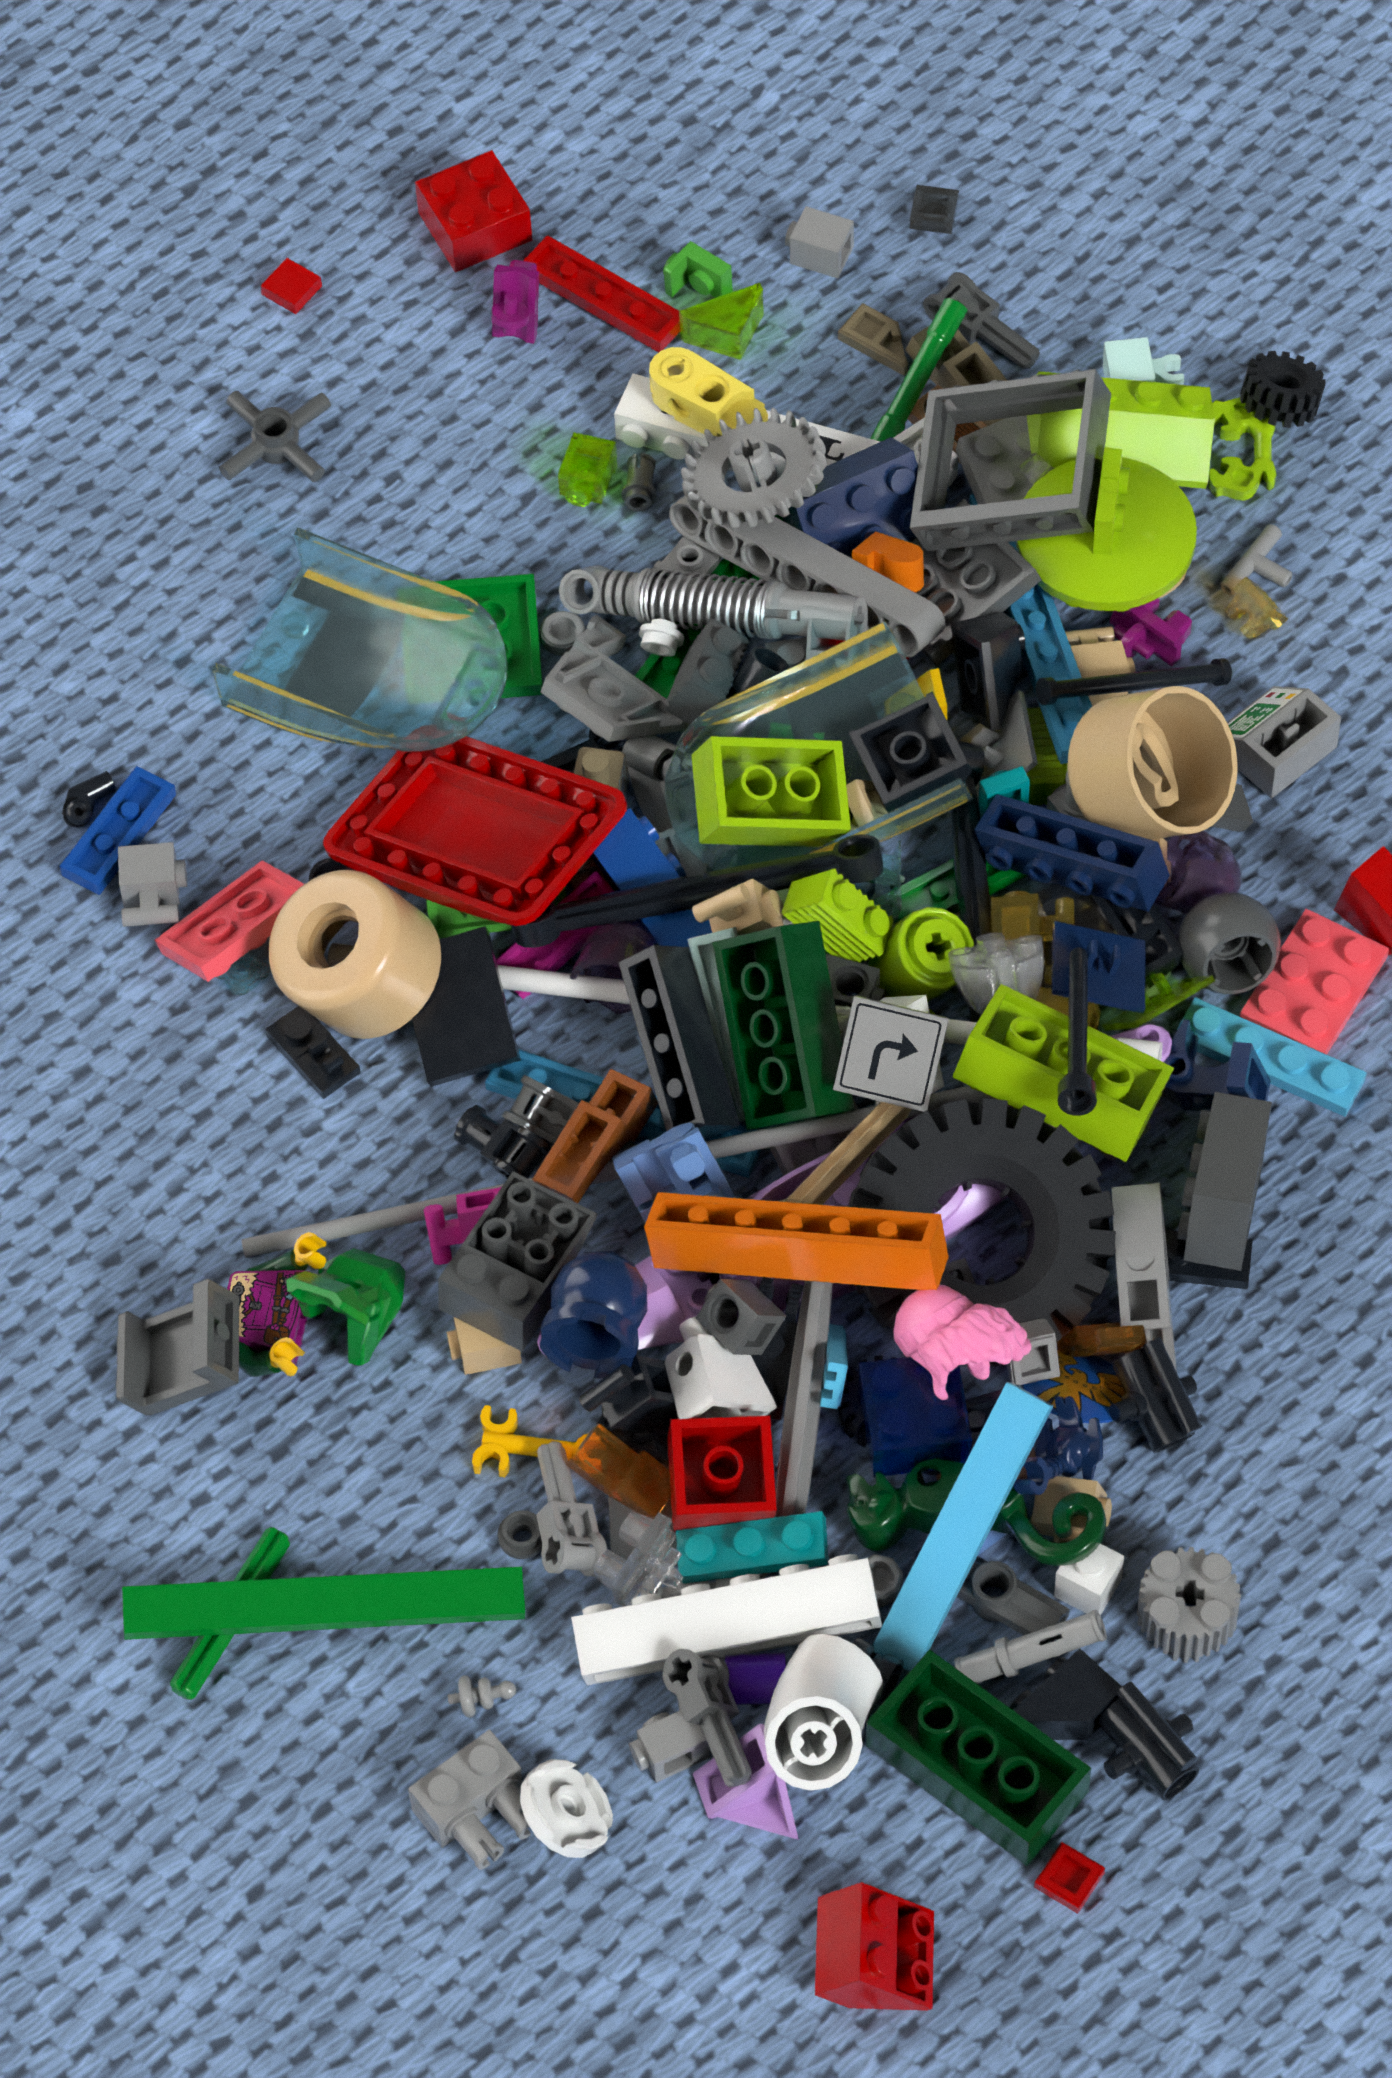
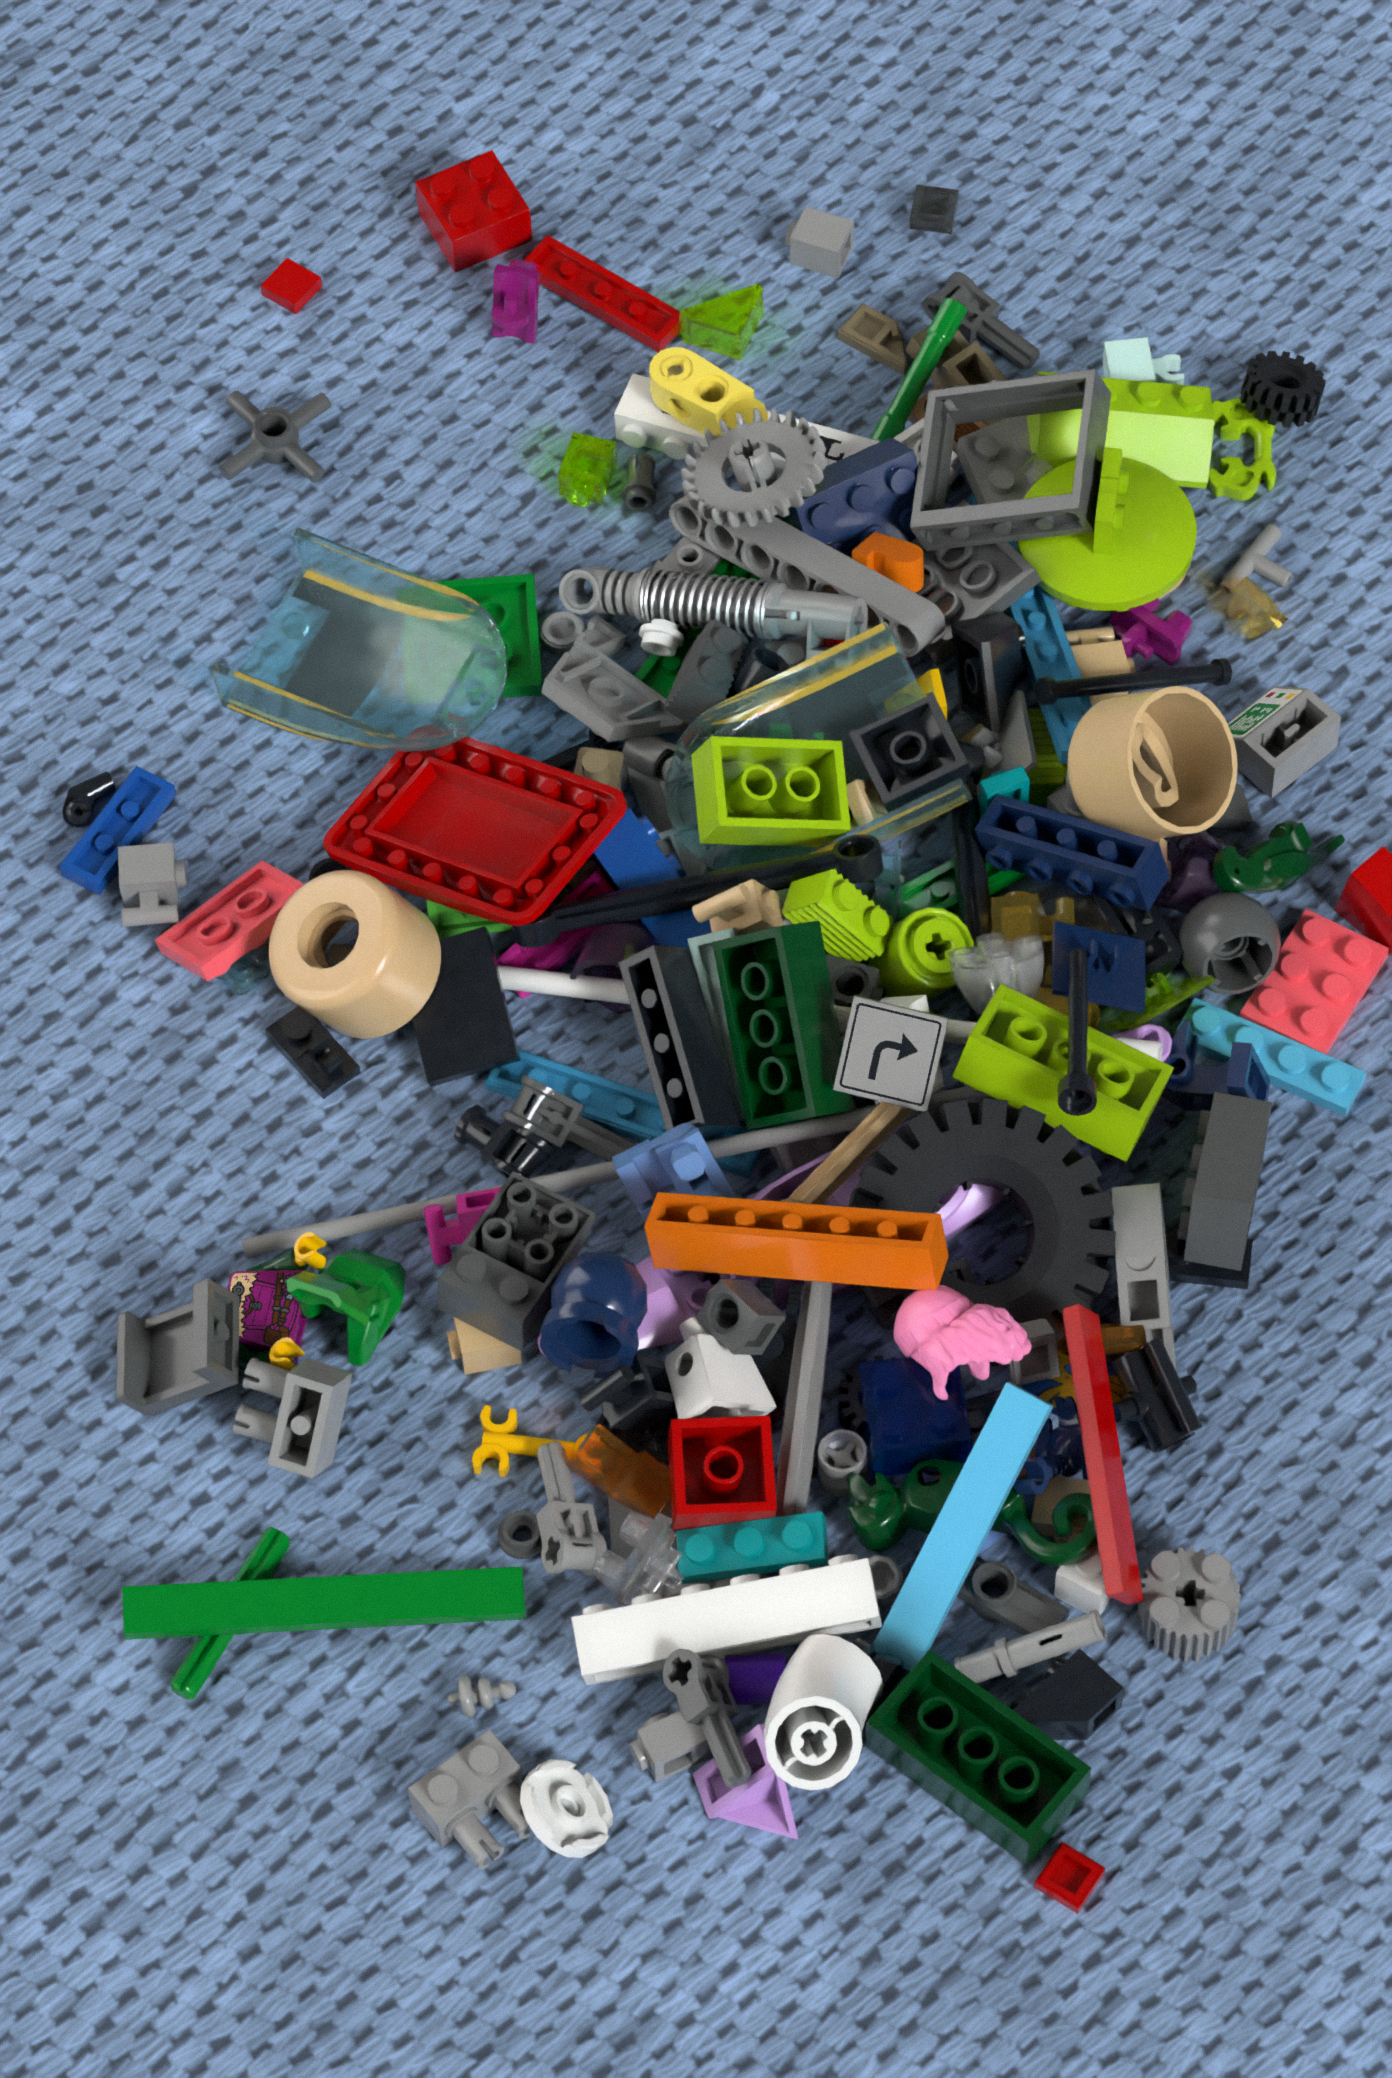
dark orange slope [532,1069,658,1204] -> none
bright green bracket [663,241,733,301] -> none
red slope [815,1882,934,2011] -> none
medium azure tile [820,1324,848,1409] -> none
black pin [1098,1682,1199,1801] -> none
none -> light grey brick [233,1358,353,1479]
none -> light grey wheel [818,1430,867,1497]
none -> red tile [1062,1304,1144,1605]
none -> dark green animal [1213,821,1345,894]

